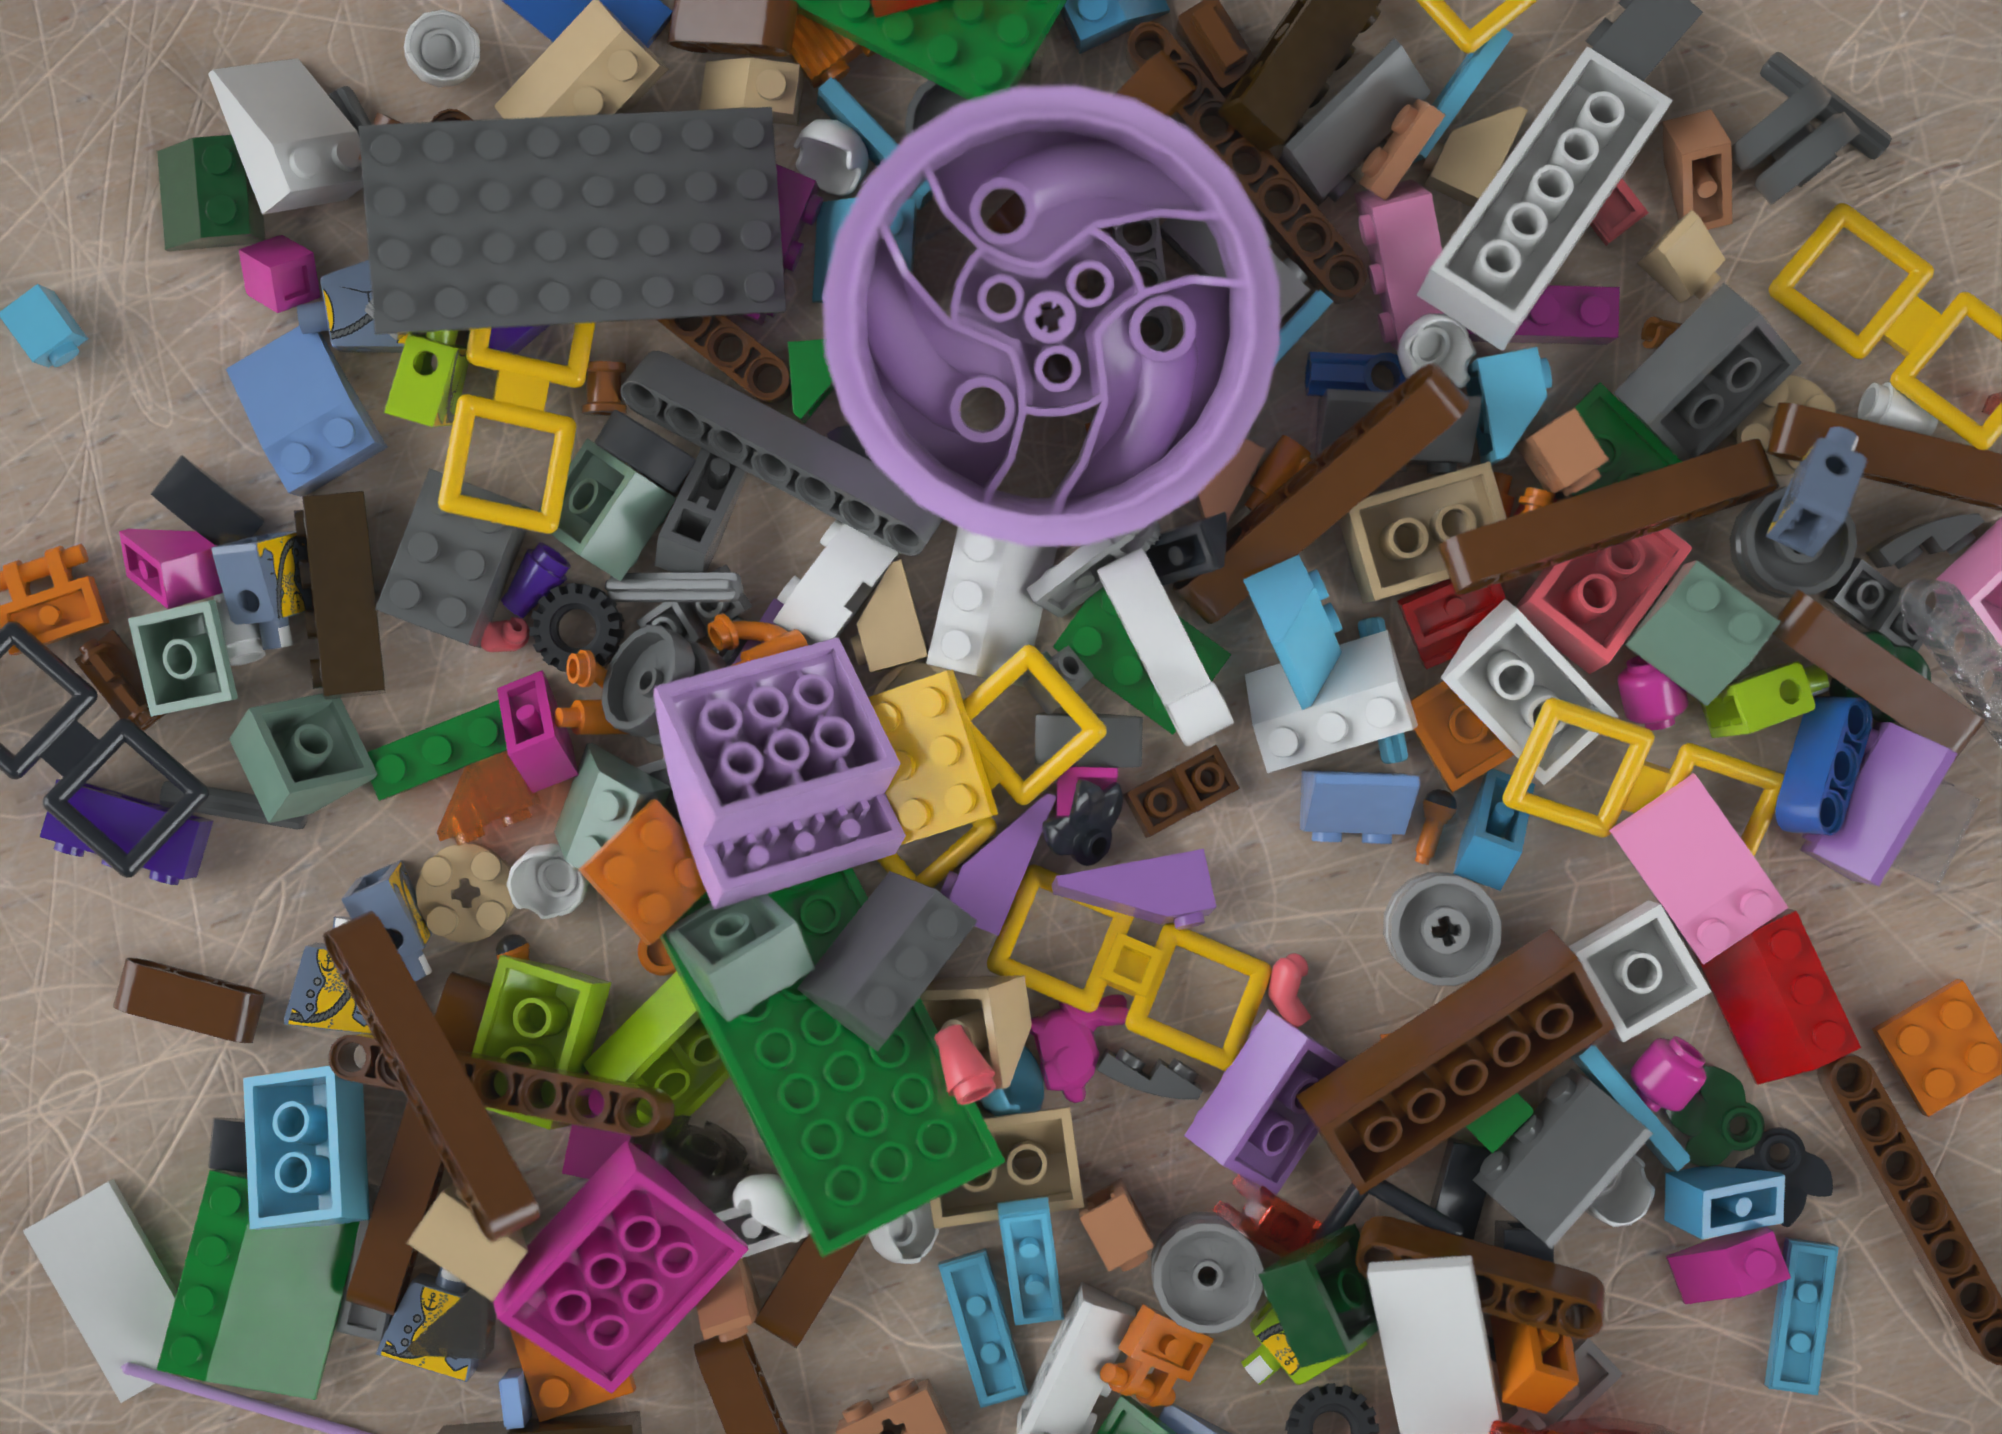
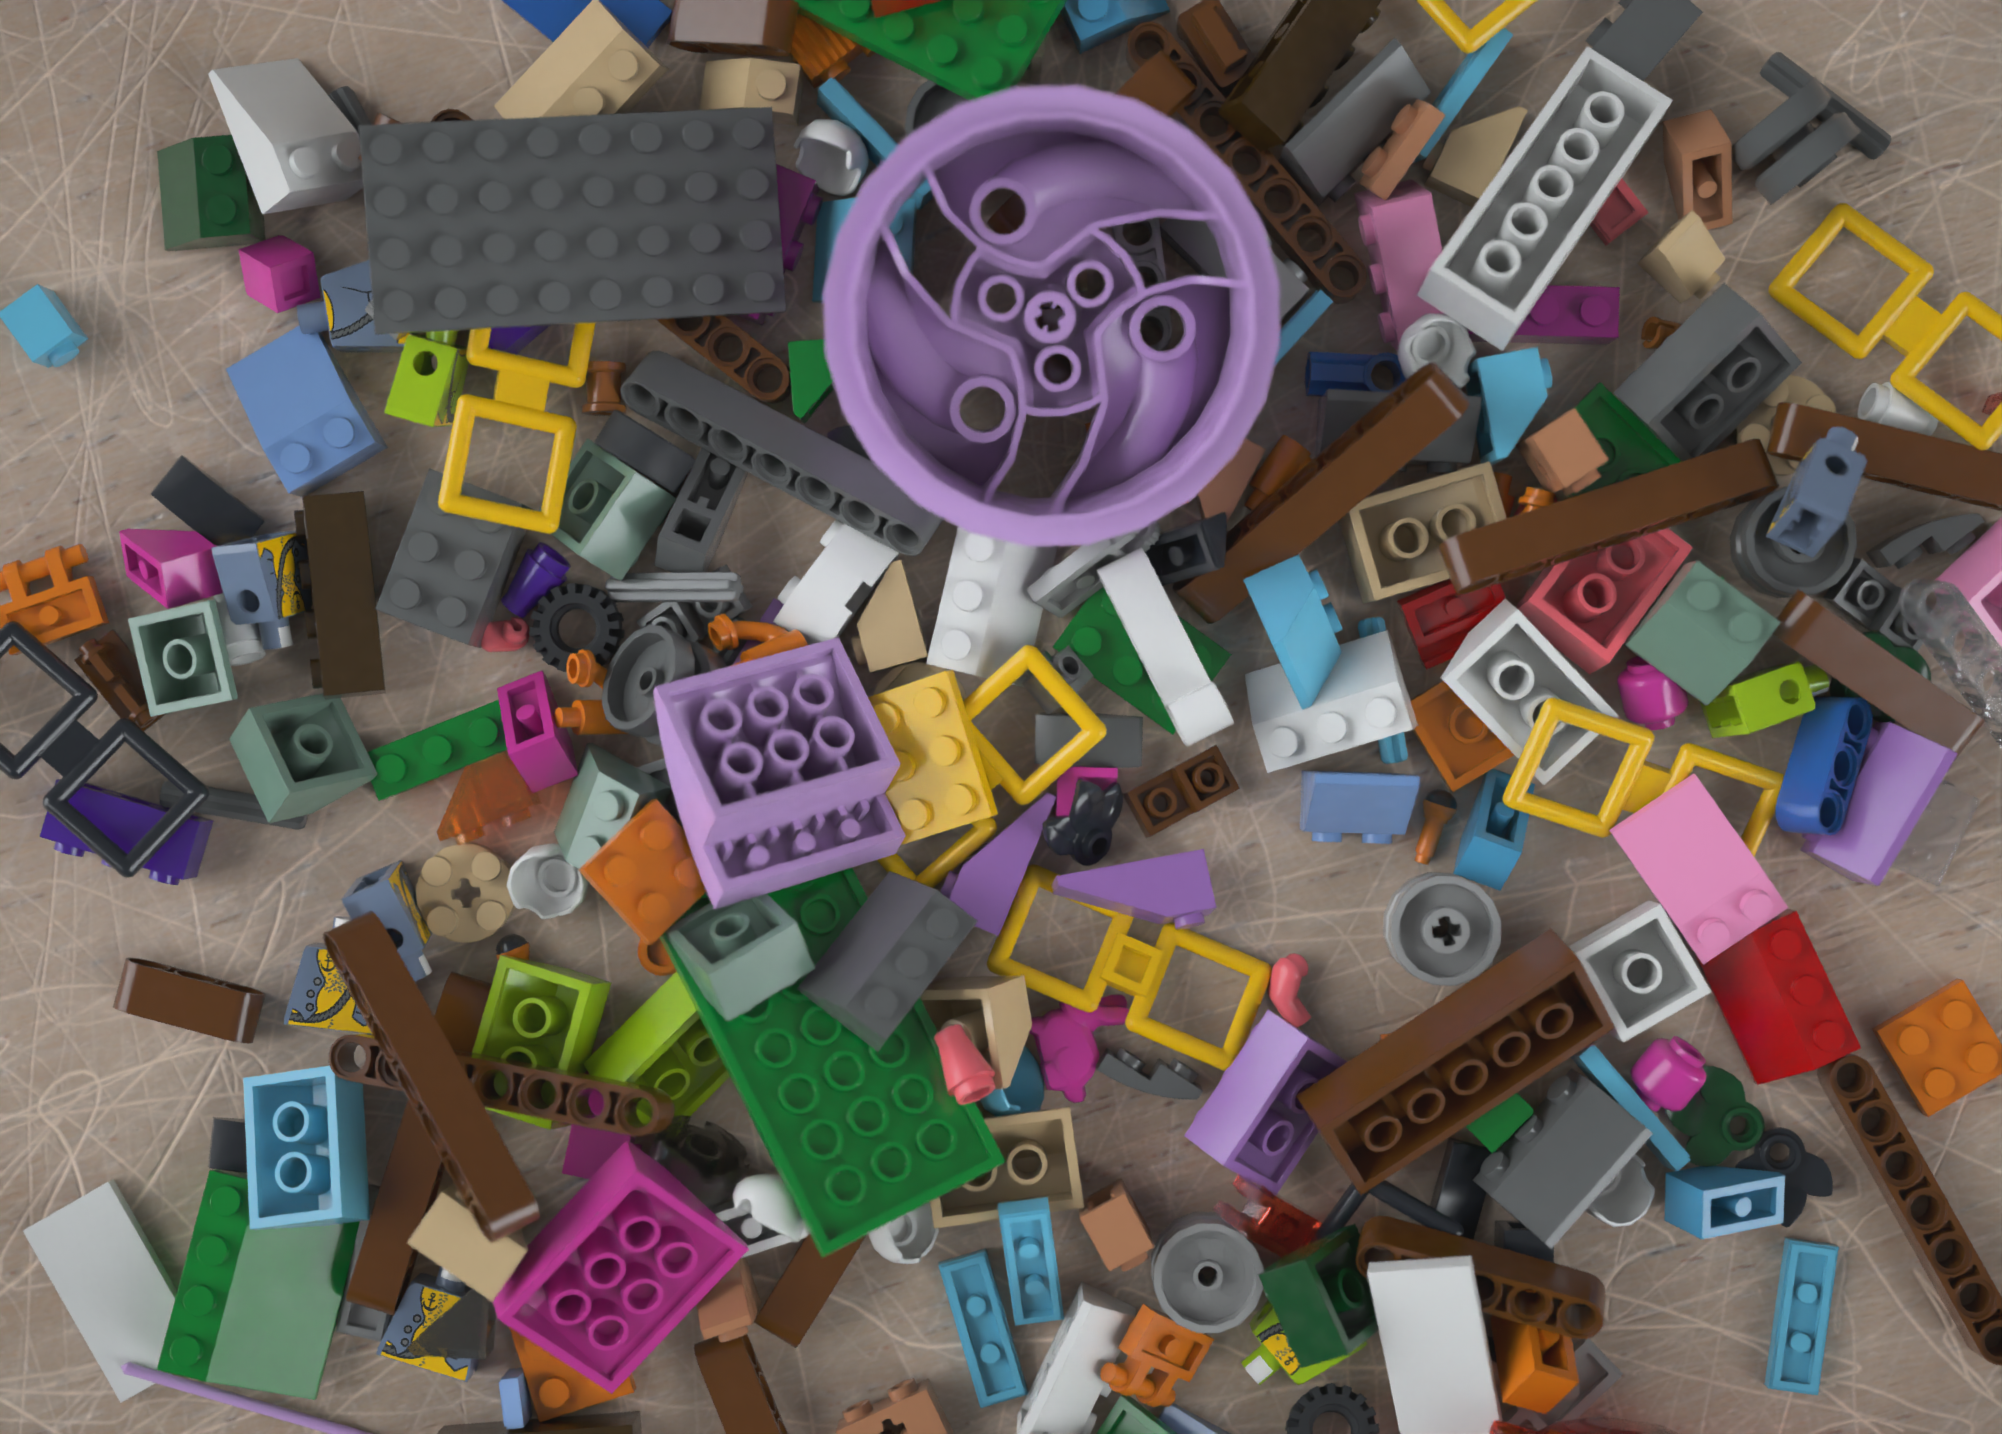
white hair [404,10,480,87] -> none
dark pink slope [1666,1227,1791,1304] -> none

